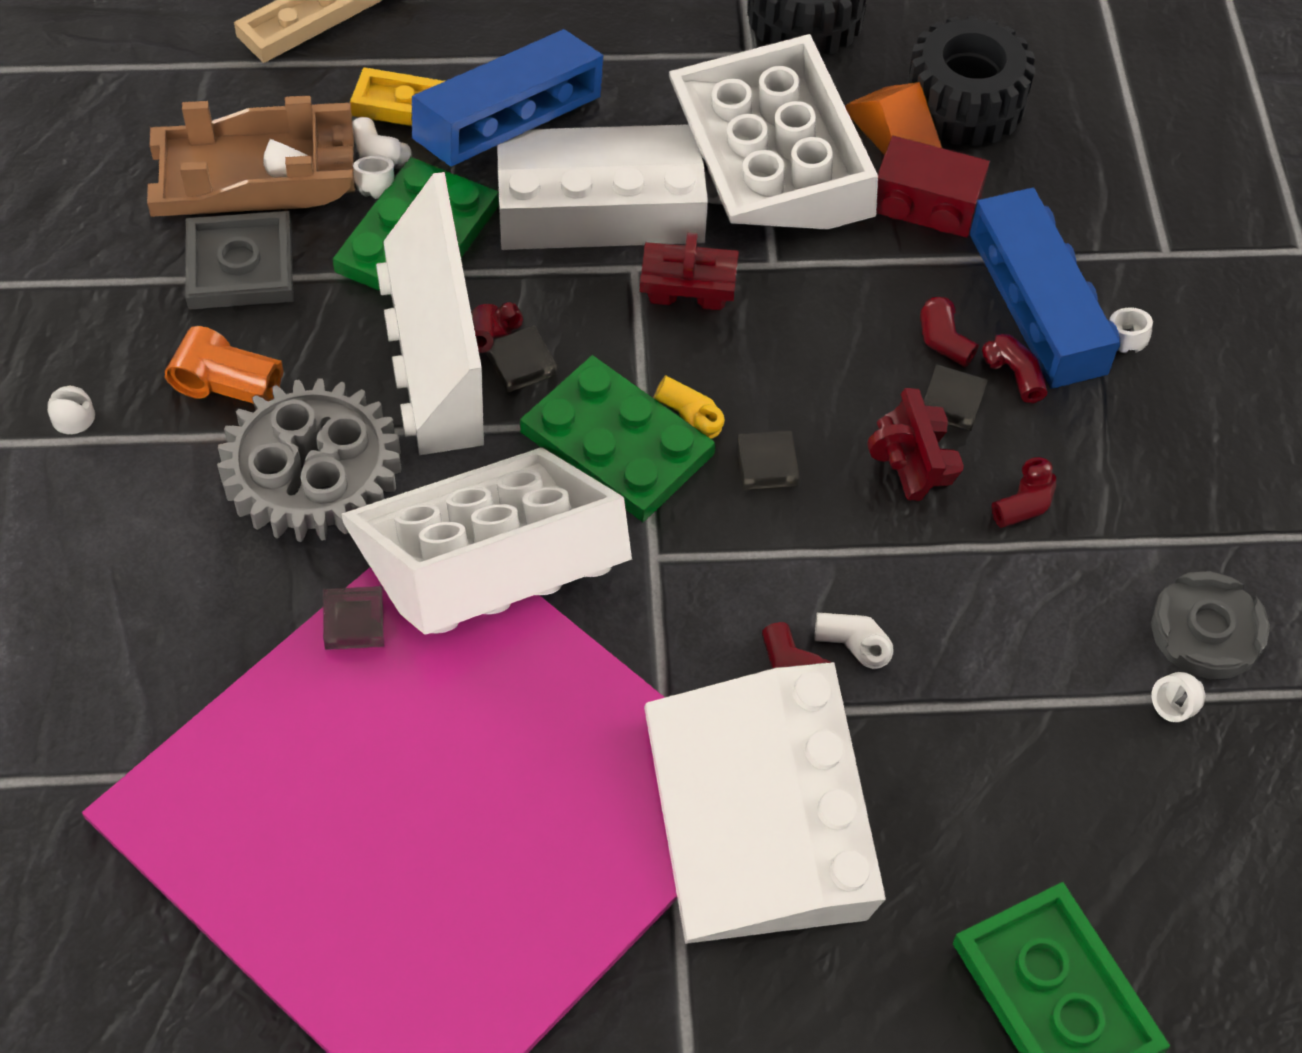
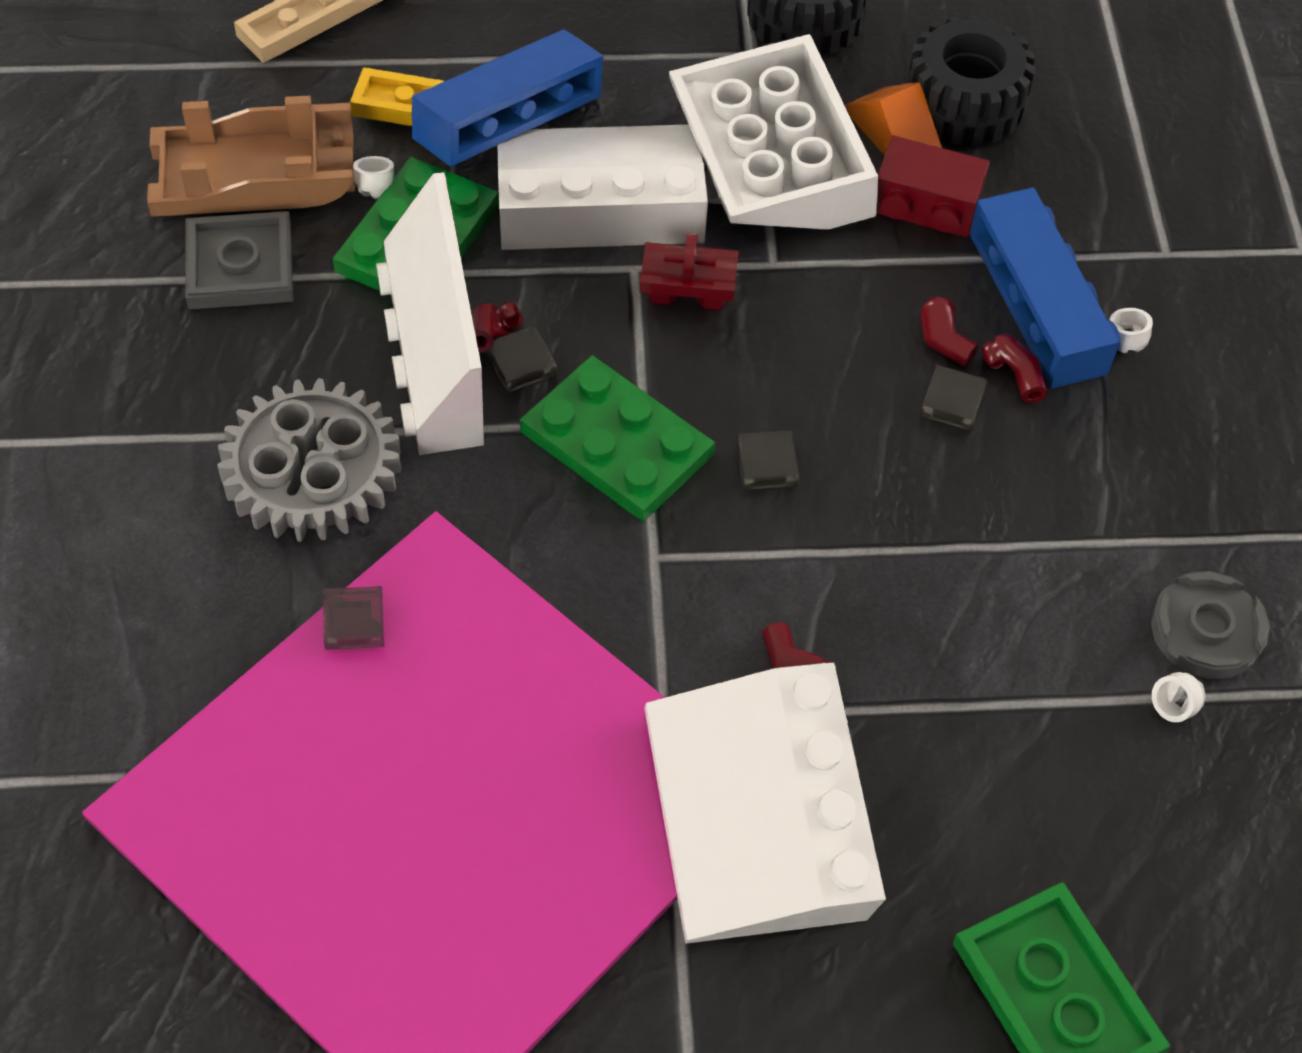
white hinge [47,385,95,434] -> none
orange piece [165,326,284,404] -> none
white hinge [263,139,308,178] -> none
white slope [342,447,632,635] -> none
white arm [353,117,412,170] -> none
yellow arm [653,375,725,439] -> none
white arm [815,612,894,669] -> none
dark red hips [867,388,964,501] -> none
dark red arm [991,457,1056,528] -> none

